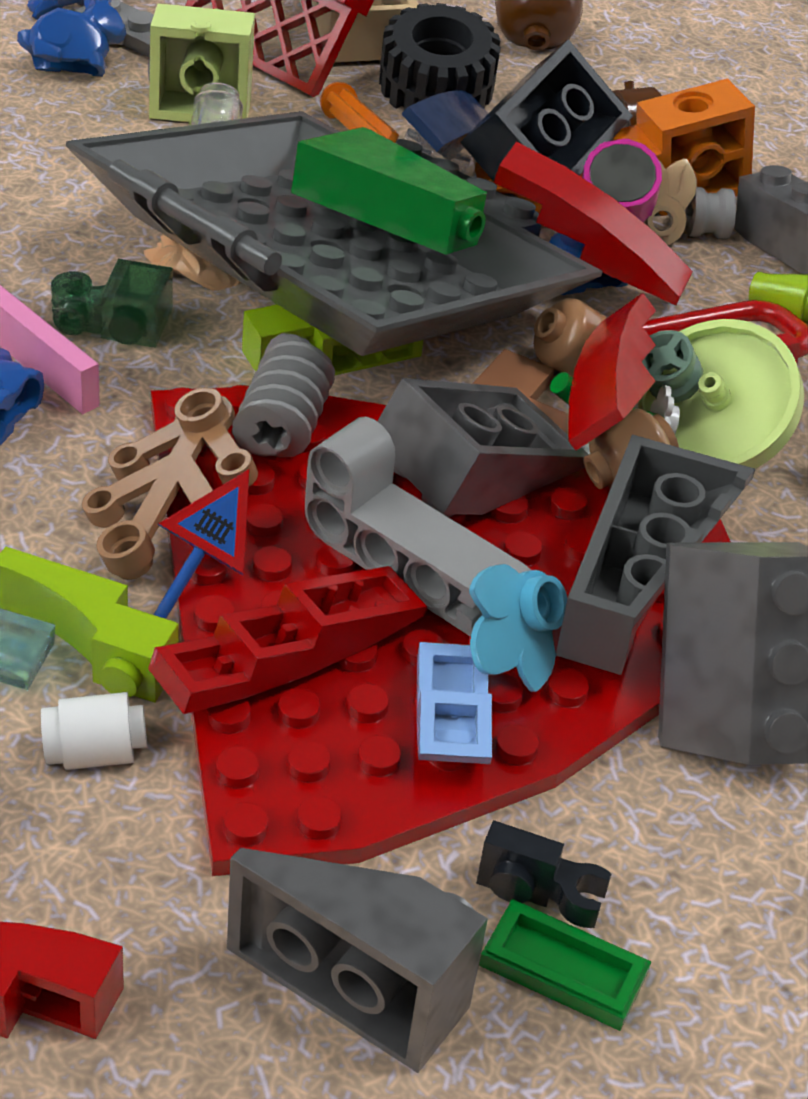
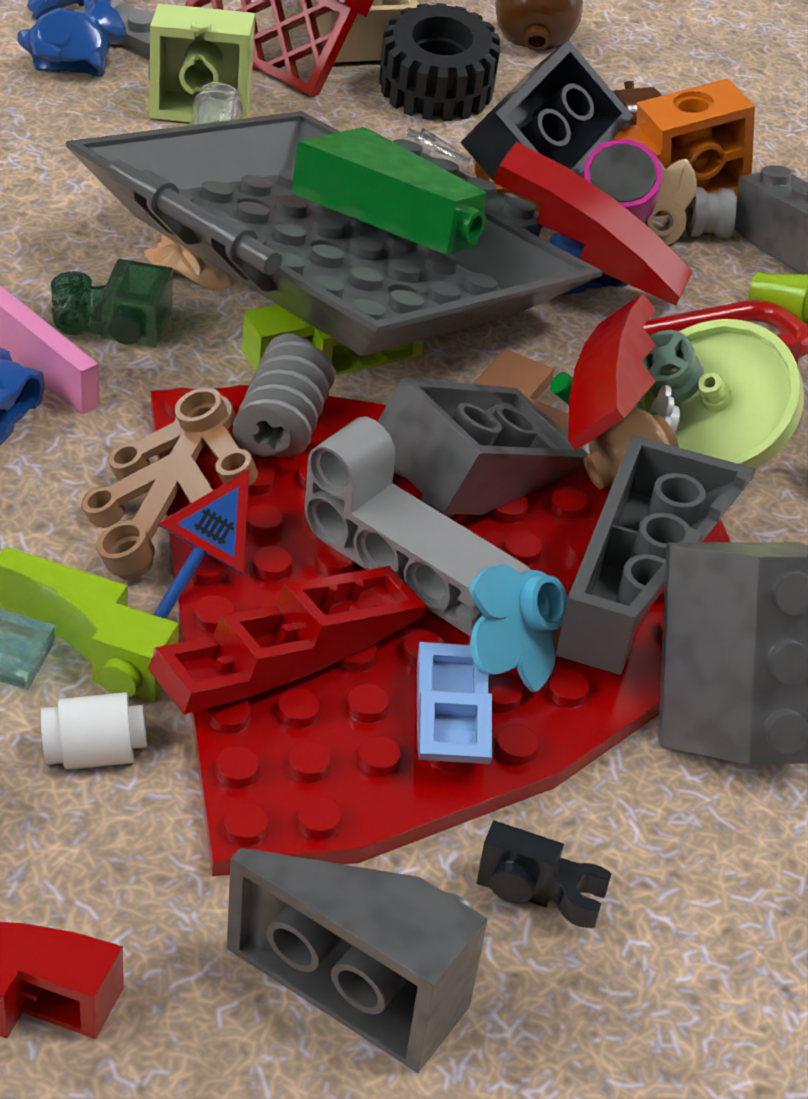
orange axle [320,82,399,144] -> none
dark blue slope [401,91,488,161] -> none
green tile [479,899,651,1031] -> none
medium nougat head [533,298,607,377] -> none

